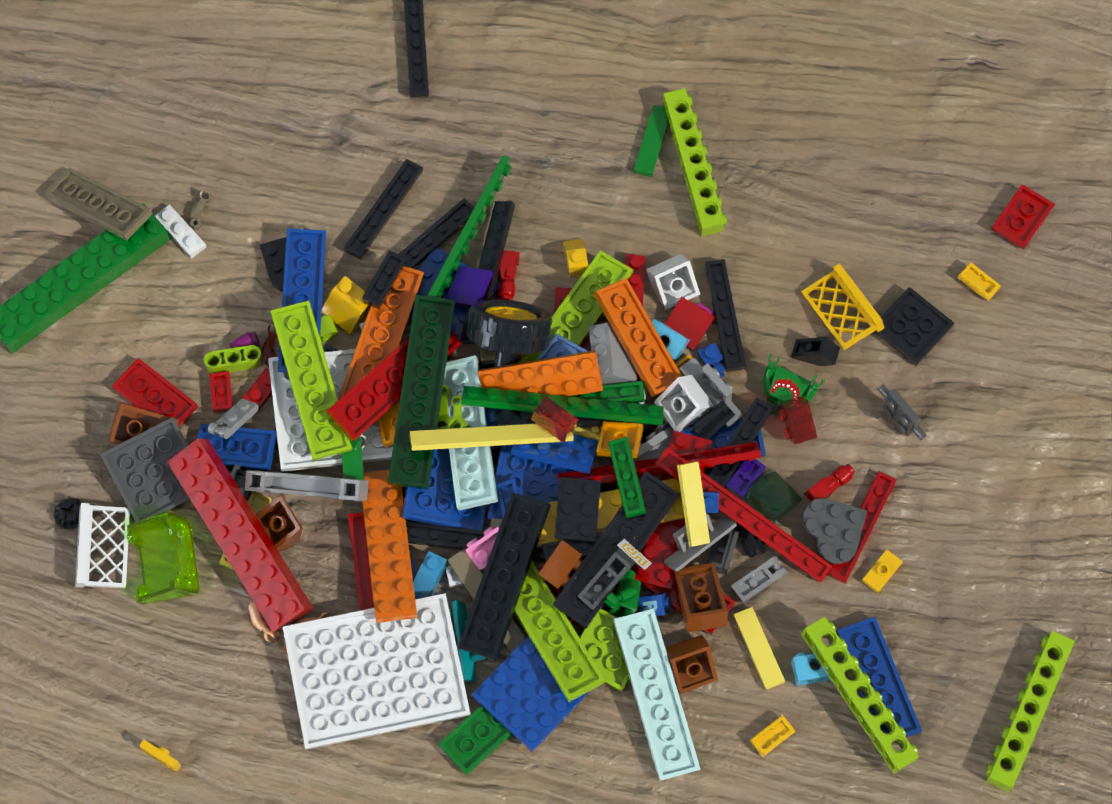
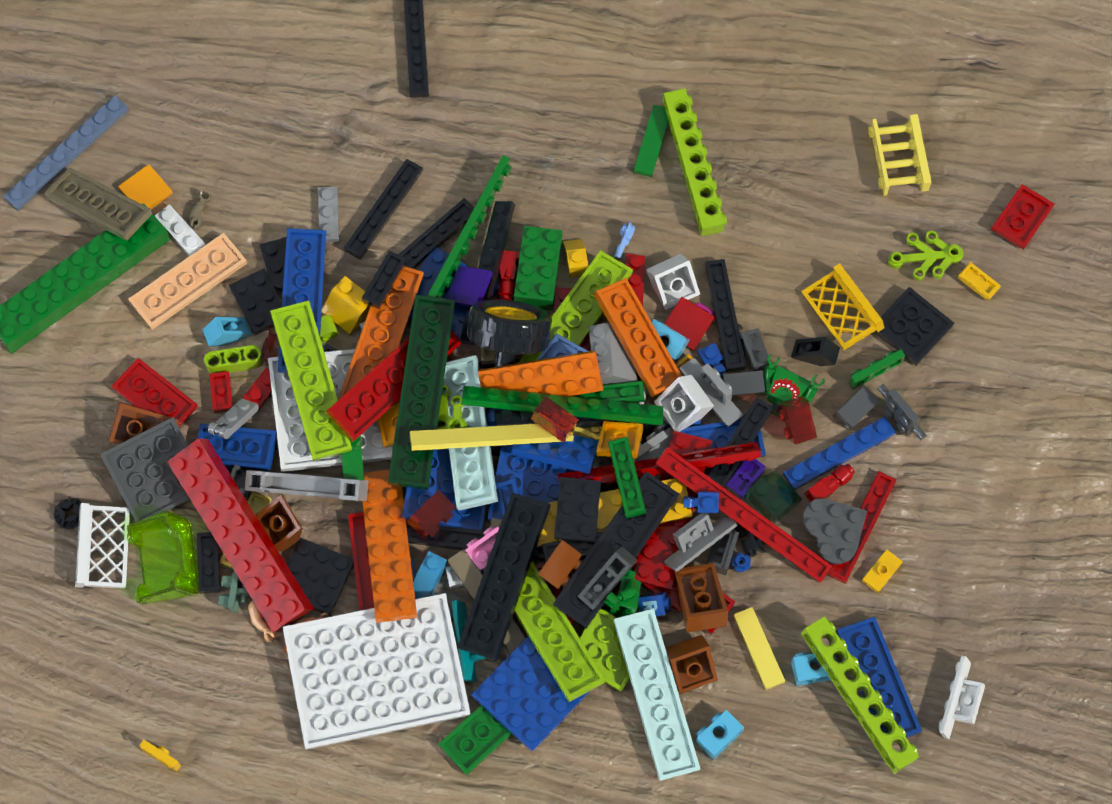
magenta cone [229,331,260,348] -> none
white sticker [617,539,652,570] -> none
light yellow tile [677,462,710,547] -> none
black hinge [693,400,735,439] -> none
light grey plate [730,556,788,604] -> none
yellow plate [750,715,796,757] -> none
lime brick [985,630,1075,792] -> none
none -> sand blue plate [4,95,129,211]
none -> light orange tile [118,164,173,210]
none -> light nougat plate [128,233,247,330]
none -> black plate [197,532,220,594]
none -> medium azure slope [202,317,252,347]
none -> sand green hips [218,571,251,613]
none -> black plate [229,269,282,336]
none -> black plate [287,538,354,616]
none -> light grey plate [318,187,339,243]
none -> clear red brick [407,490,456,539]
none -> green brick [514,226,563,310]
none -> light blue plate [614,222,635,259]
none -> medium azure brick [695,710,744,760]
none -> dark grey hinge [721,370,765,395]
none -> blue plate [731,553,751,572]
none -> dark grey hinge [740,329,769,371]
none -> blue plate [783,417,896,491]
none -> dark grey hinge [832,386,879,429]
none -> green plate [849,349,905,390]
none -> light yellow fence [868,114,931,196]
none -> lime plant [888,231,964,281]
none -> white bracket [939,656,985,739]

